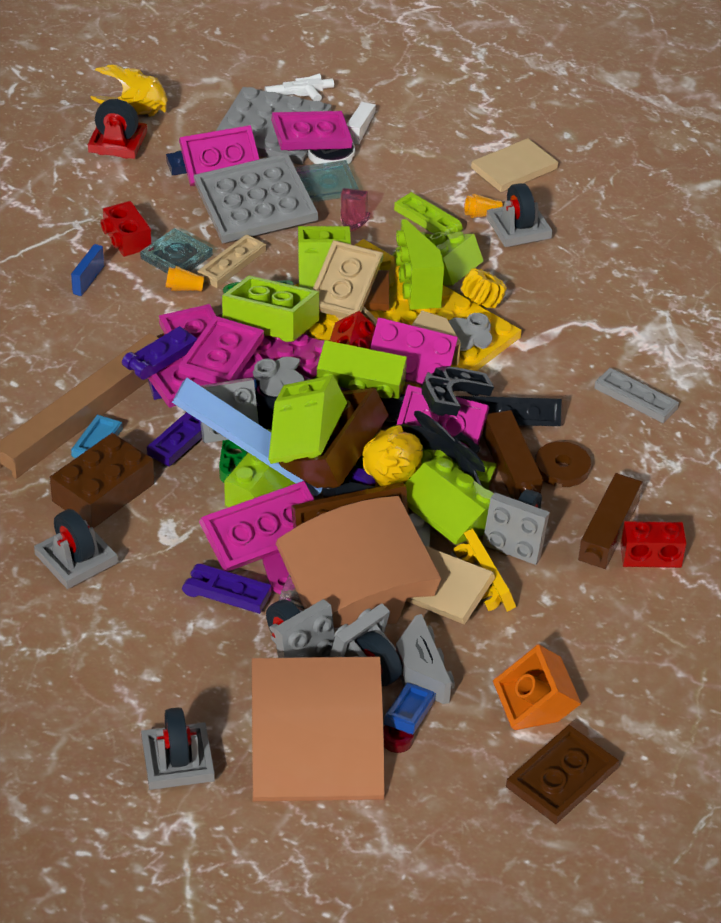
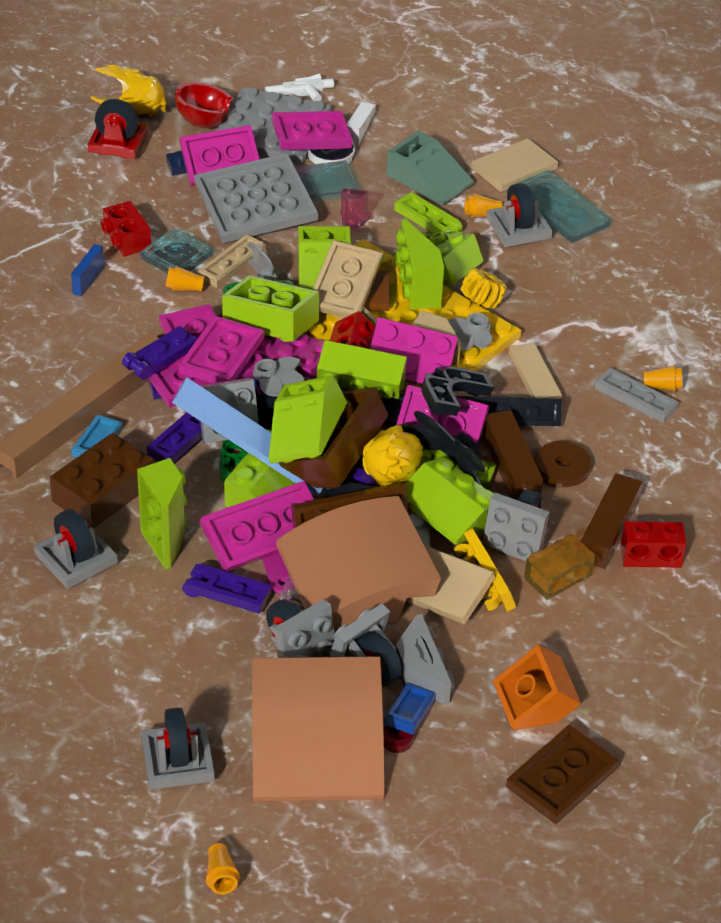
none -> lime slope [137,458,187,570]
none -> red cylinder [175,82,233,129]
none -> light orange cone [206,843,240,895]
none -> light grey plate [247,242,280,281]
none -> sand green slope [386,130,474,205]
none -> tan tile [508,343,562,398]
none -> clear light blue tile [516,170,611,243]
none -> clear yellow brick [524,534,595,600]
none -> light orange cone [644,365,682,392]

